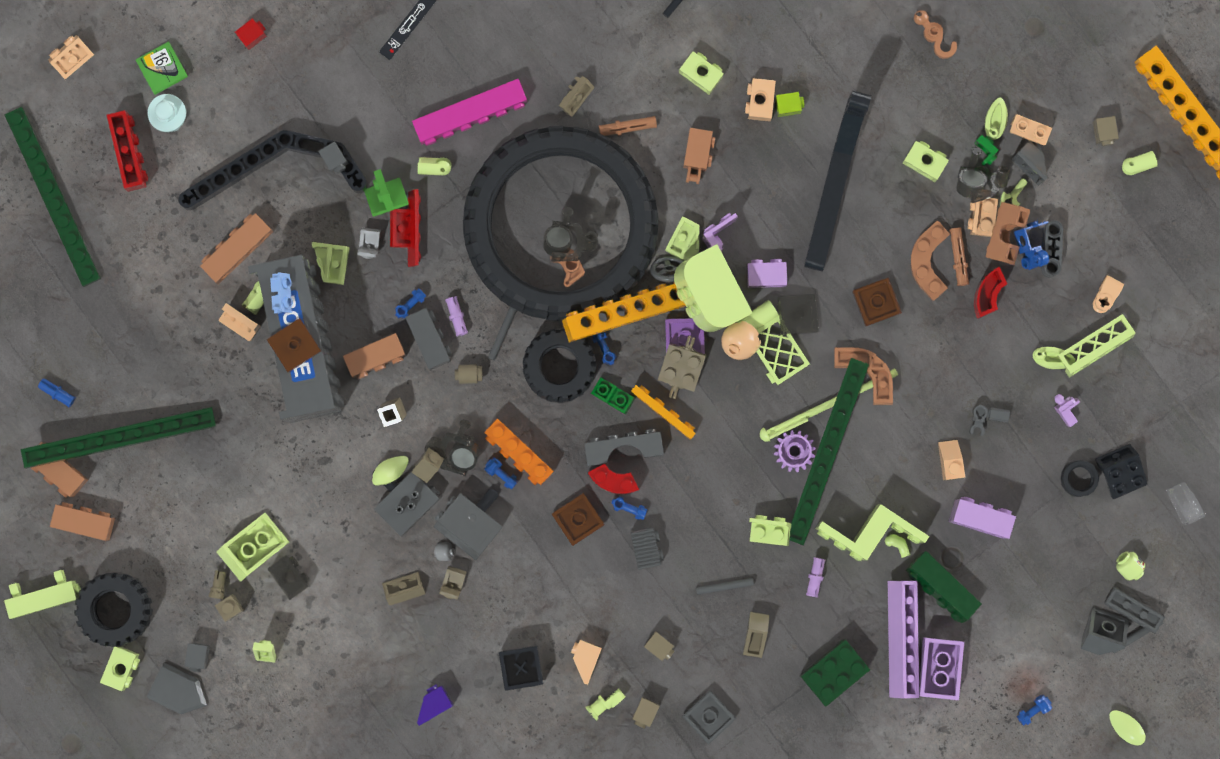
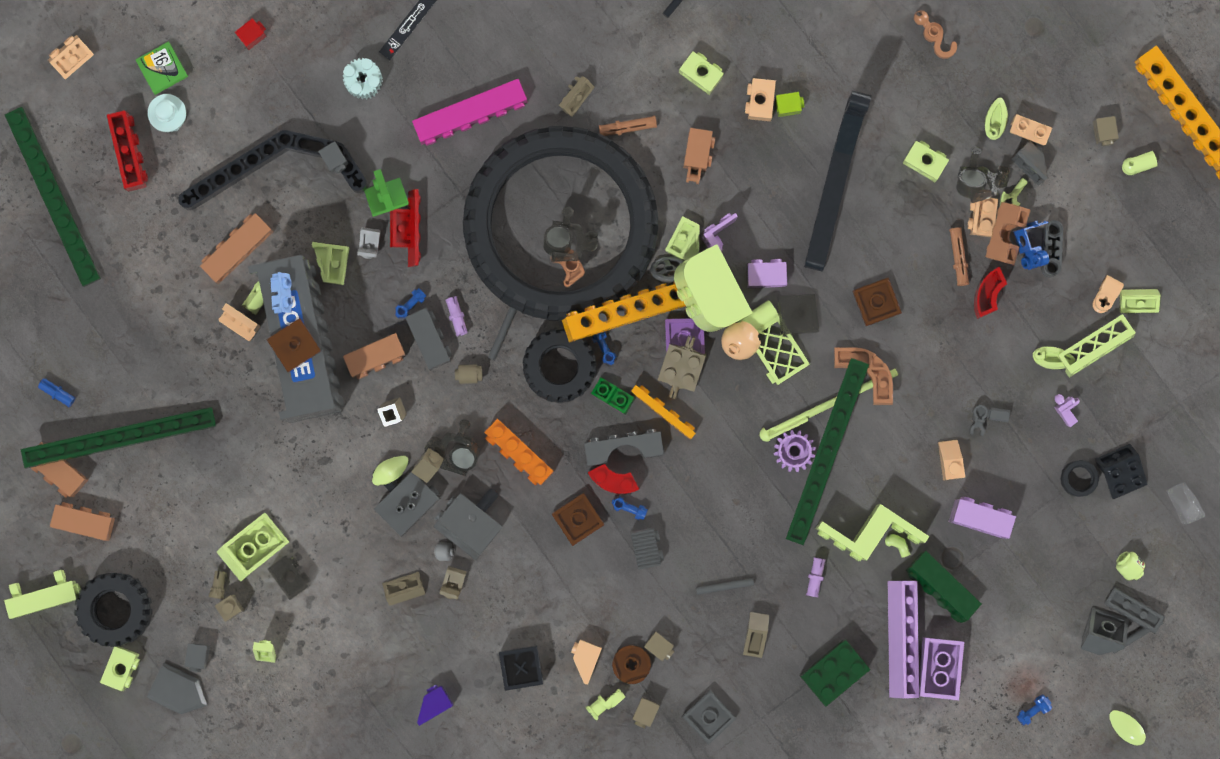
yellowish green piece [418,157,452,175] -> none
blue bar [484,458,519,490] -> none
yellowish green bracket [749,515,791,546] -> none
nougat plate [911,220,950,301] -> none
green bracket [974,135,998,166] -> none
none -> light aqua brick [343,58,383,100]
none -> reddish brown plate [612,645,651,684]
none -> yellowish green slope [1120,289,1161,313]

